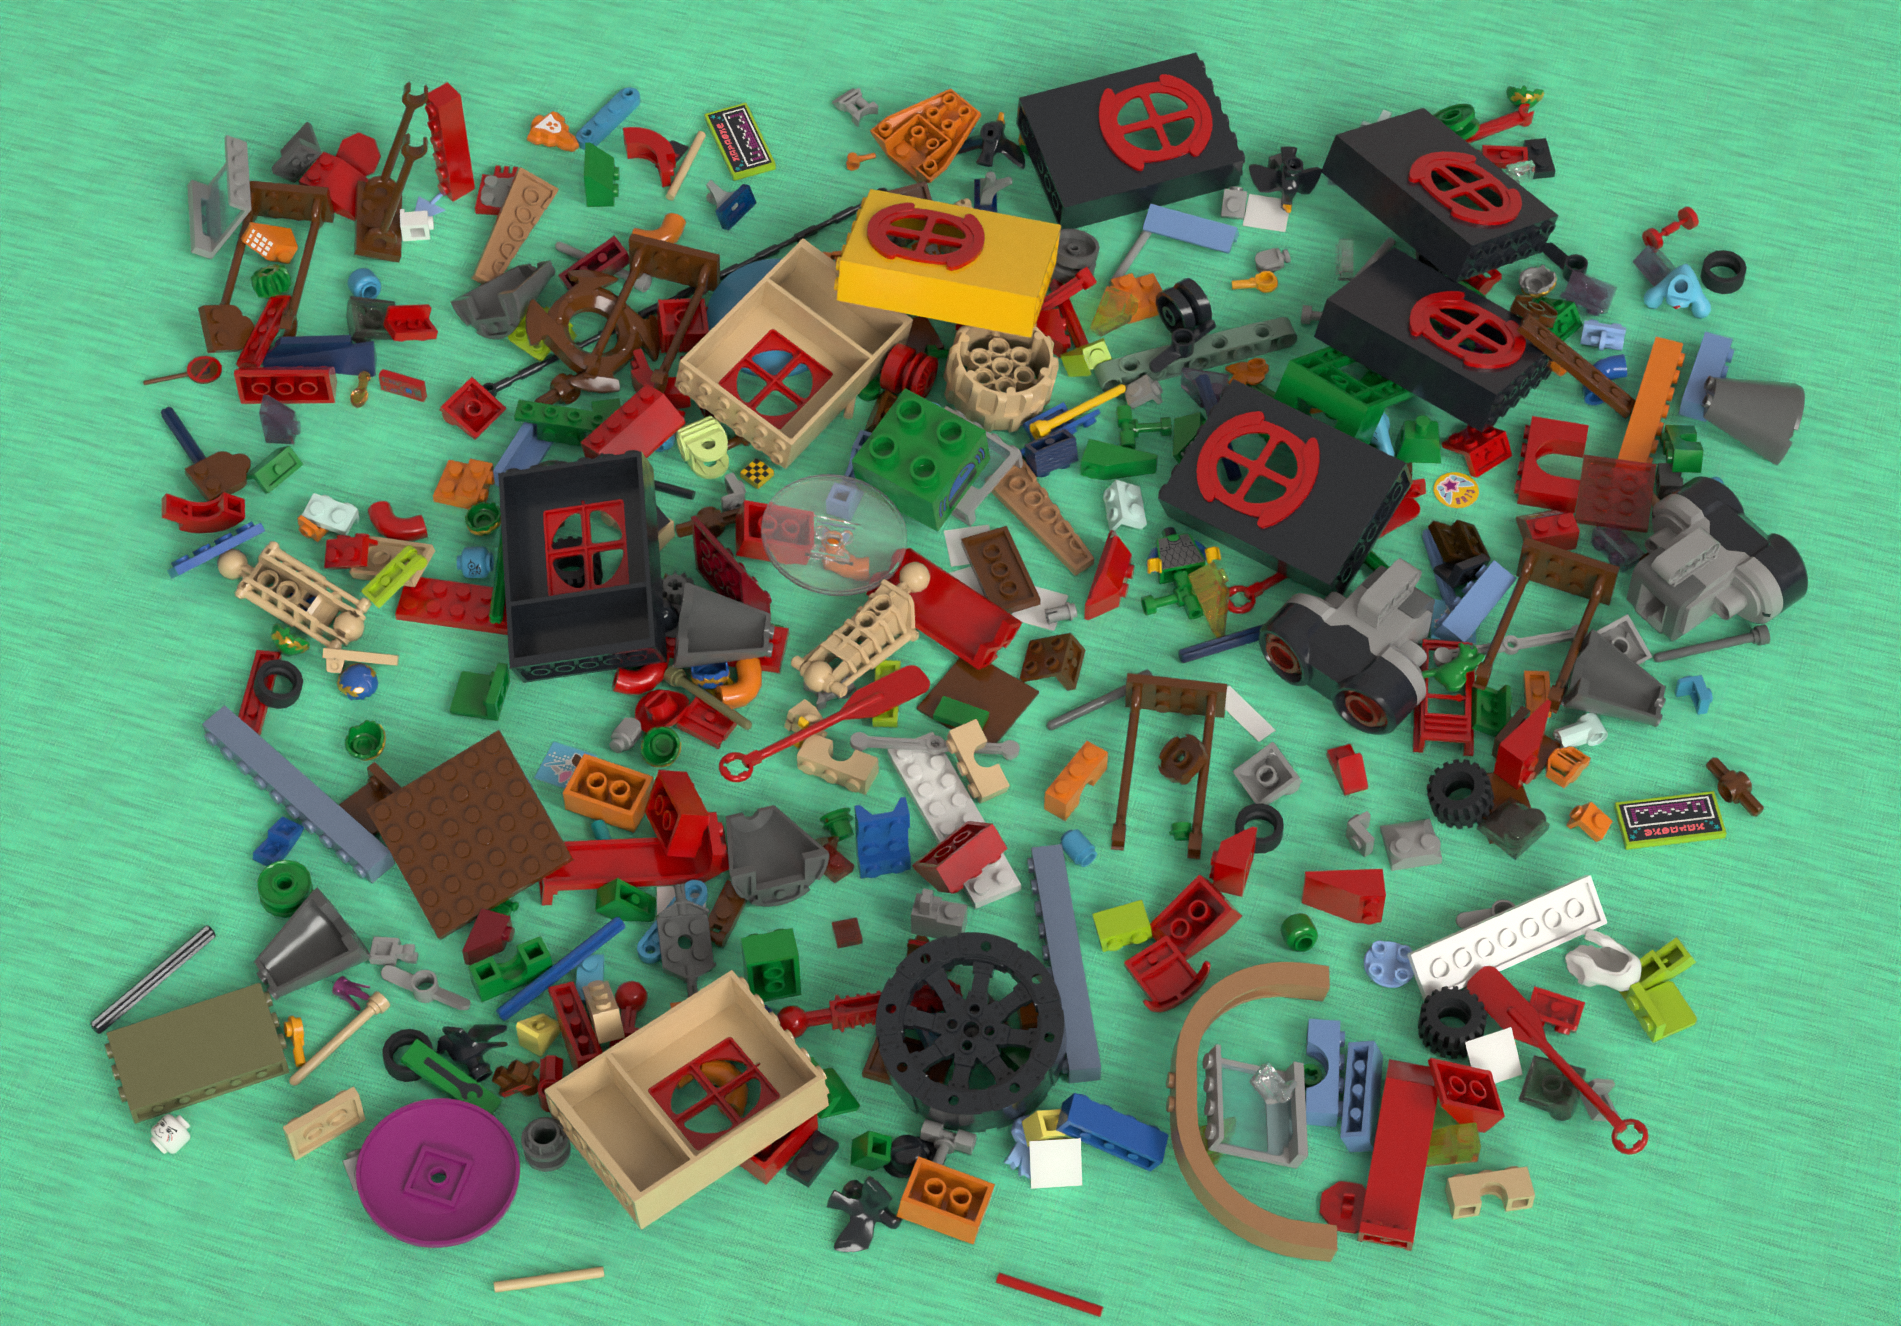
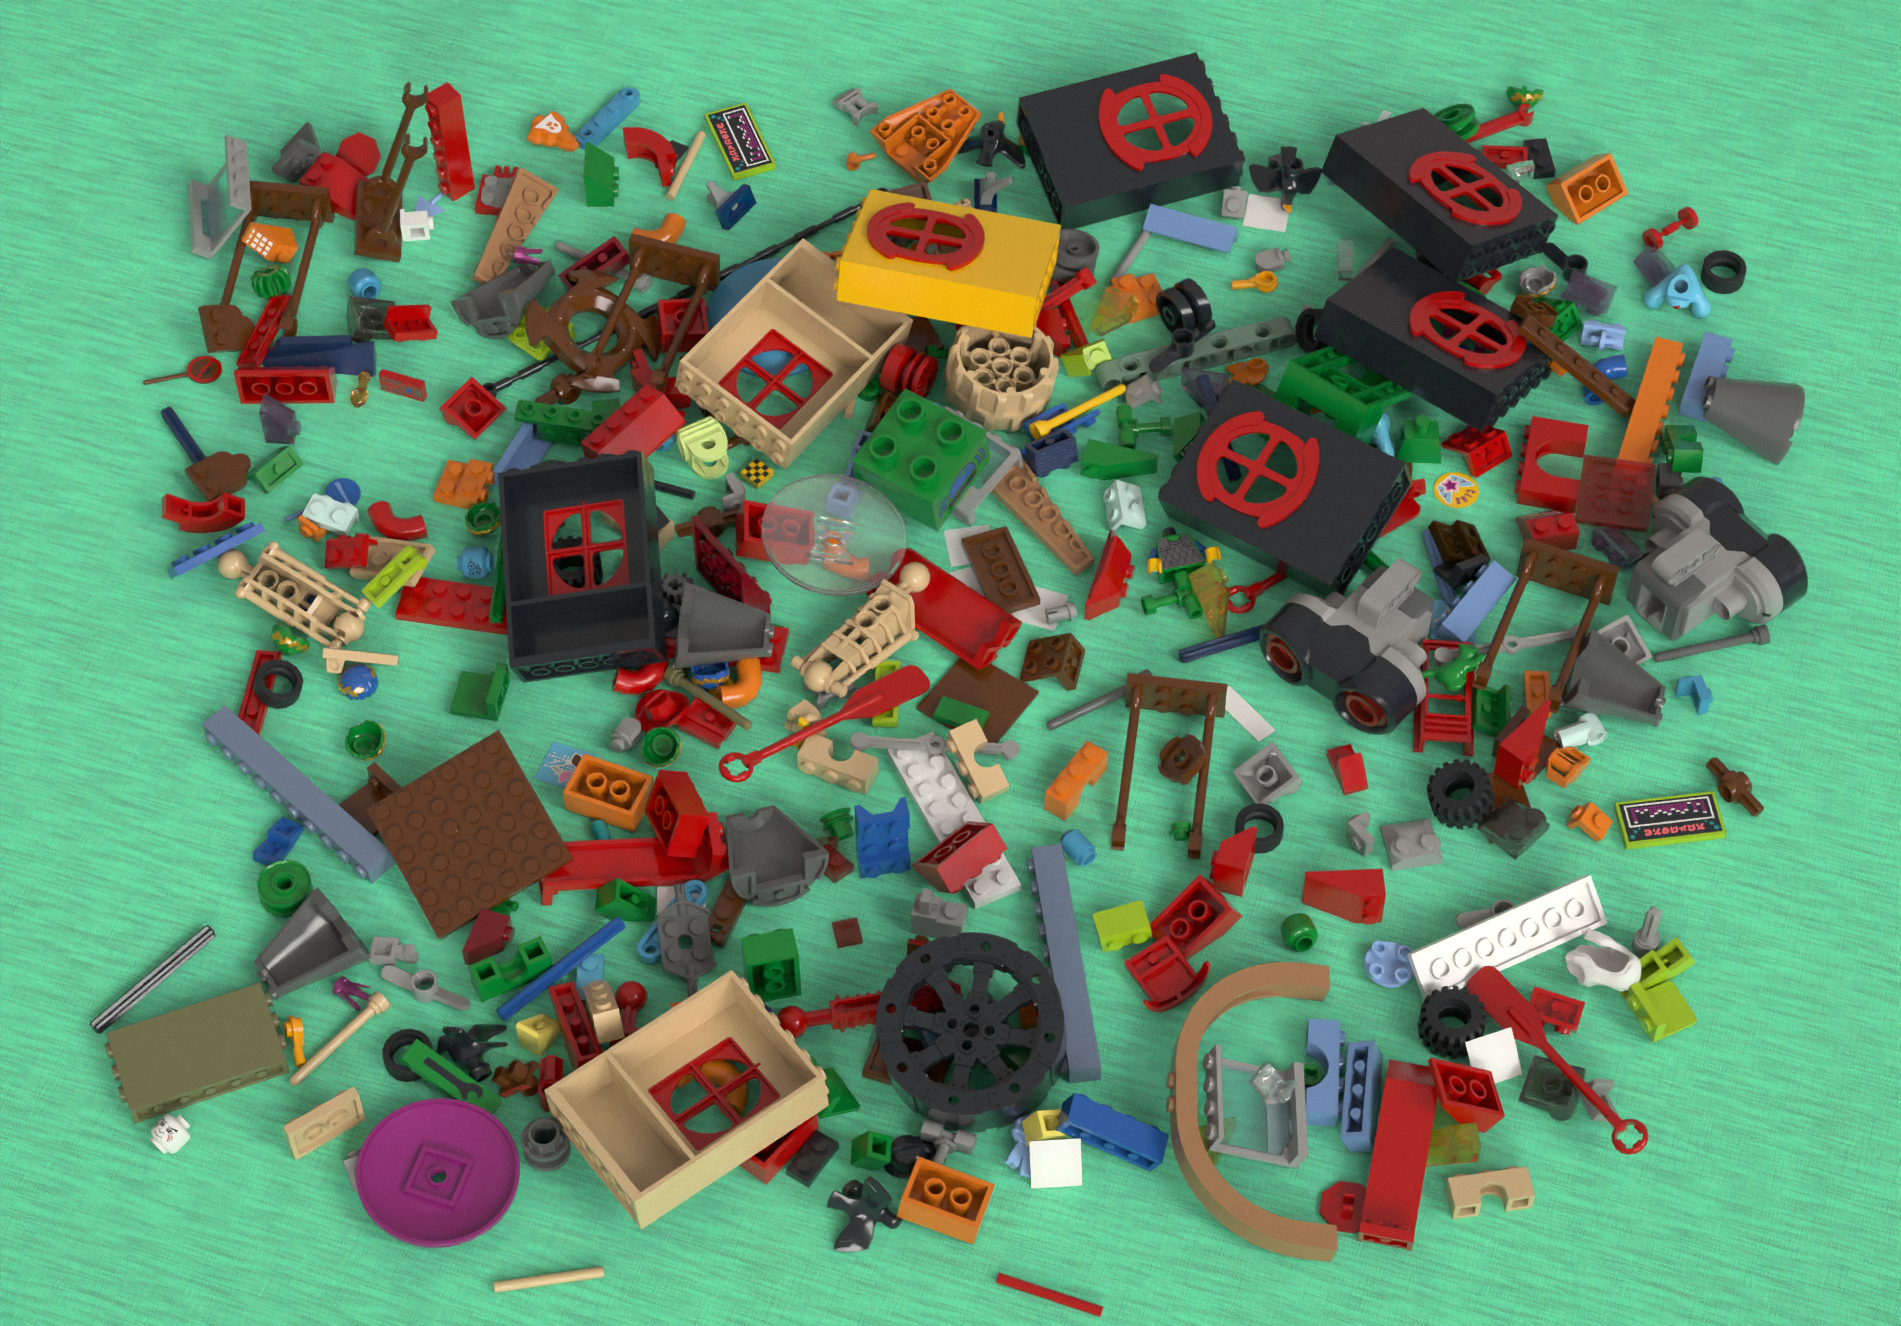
none -> blue piece [285,478,361,521]
none -> flat silver piece [508,245,543,266]
none -> black tyre [1295,308,1329,352]
none -> orange slope [1545,153,1628,225]
none -> light grey piece [1632,906,1662,959]

